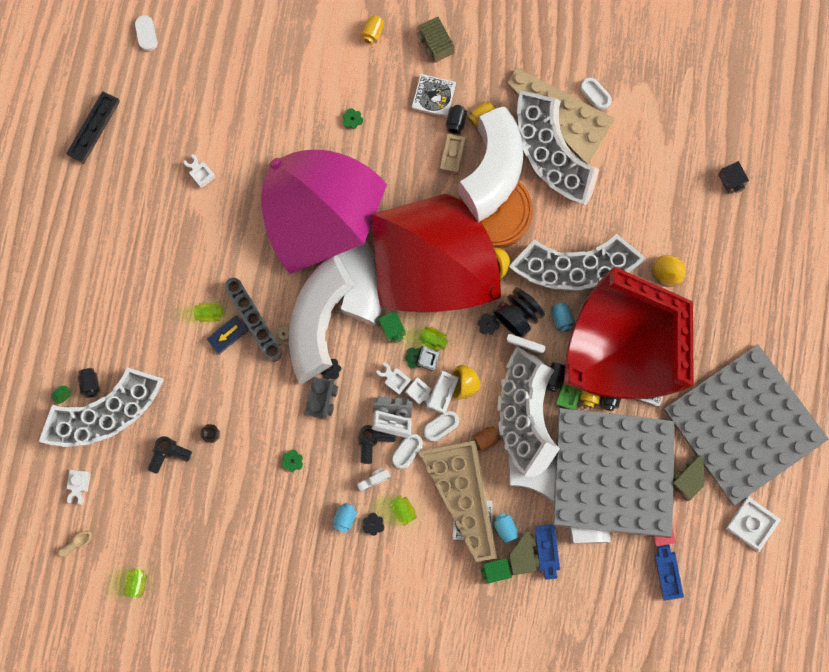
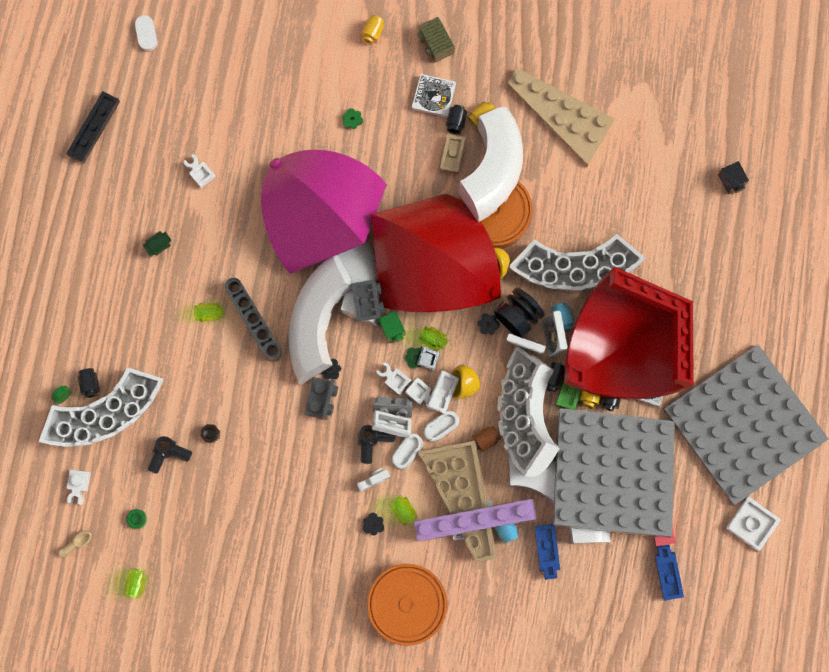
dark blue tile [207,315,249,355] -> none
tan plant [273,325,289,346] -> none
green plant [282,450,303,472] -> none
medium azure brick [332,503,357,533] -> none
green brick [480,558,512,584] -> none
olive slope [509,531,540,575] -> none
white brick [517,90,599,205] -> none
white tile [580,78,612,111] -> none
yellow hat [652,255,686,287] -> none
olive slope [673,455,705,501] -> none
none -> green tile [126,509,147,529]
none -> dark green brick [143,231,172,257]
none -> dark grey bracket [352,279,385,322]
none -> orange brick [367,564,447,646]
none -> lavender arch [414,499,537,541]
none -> tile [542,311,567,358]

